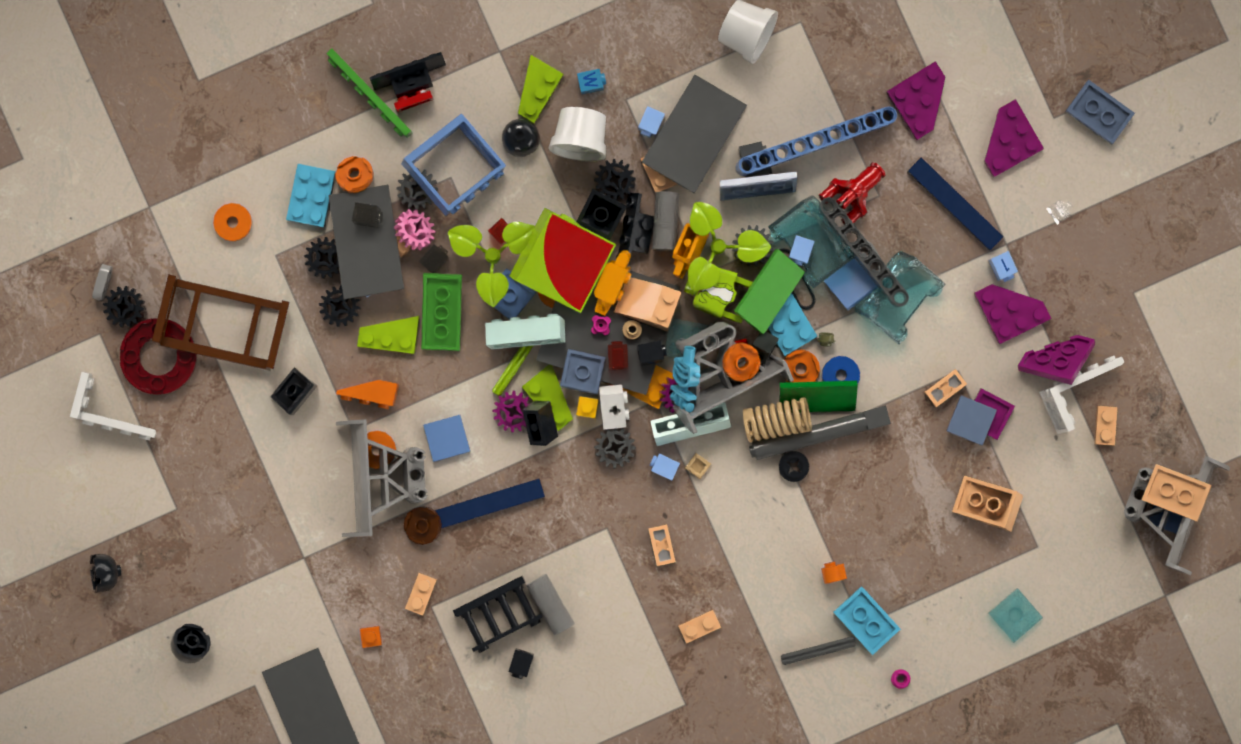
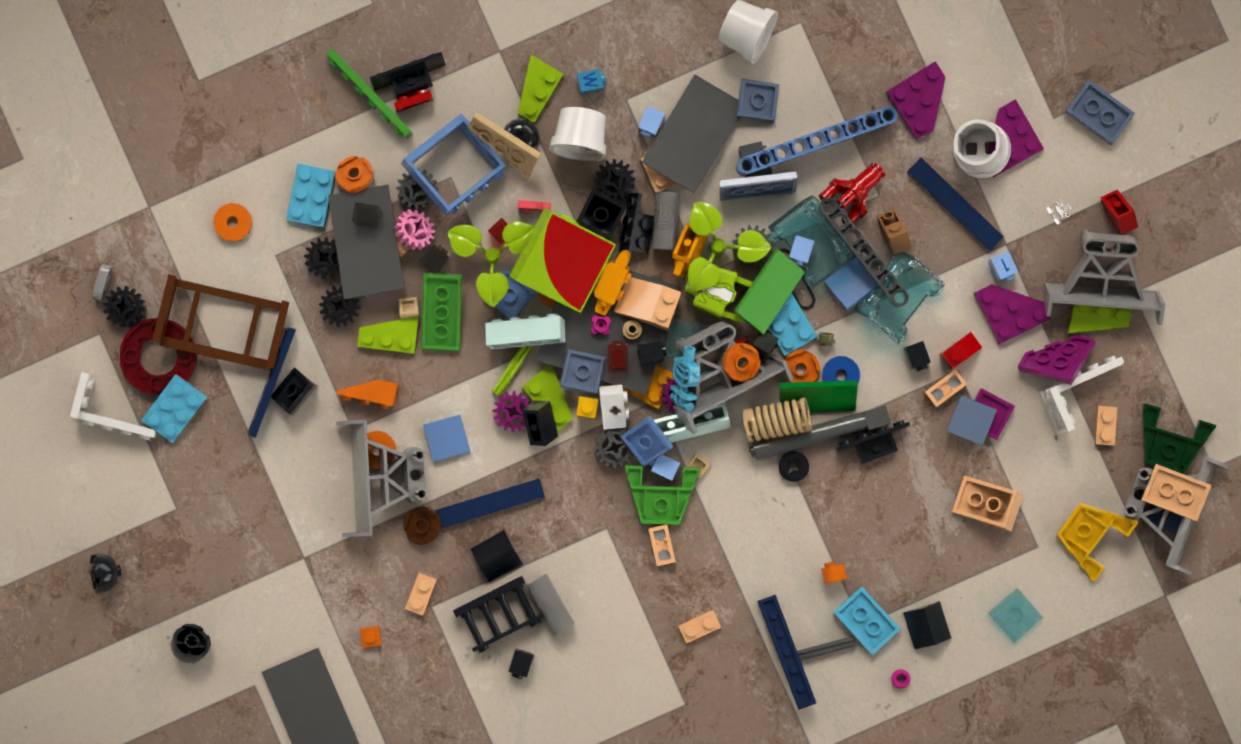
none -> medium azure plate [141,374,207,443]
none -> dark blue tile [248,327,296,438]
none -> tan tile [398,297,420,319]
none -> tan wing [468,112,541,180]
none -> black slope [471,530,523,582]
none -> coral plate [517,200,551,214]
none -> medium blue tile [620,416,673,467]
none -> bright green wing [625,465,700,525]
none -> sand blue tile [736,79,779,122]
none -> dark blue tile [757,594,817,710]
none -> black bracket [836,420,910,464]
none -> medium nougat slope [877,209,911,255]
none -> black brick [903,341,931,371]
none -> black slope [903,601,951,649]
none -> red slope [940,332,982,369]
none -> white piece [953,119,1011,178]
none -> light grey piece [1044,229,1165,325]
none -> yellow wing [1057,503,1138,582]
none -> lime wing [1067,304,1132,334]
none -> red slope [1100,189,1138,235]
none -> dark green wing [1142,403,1216,474]

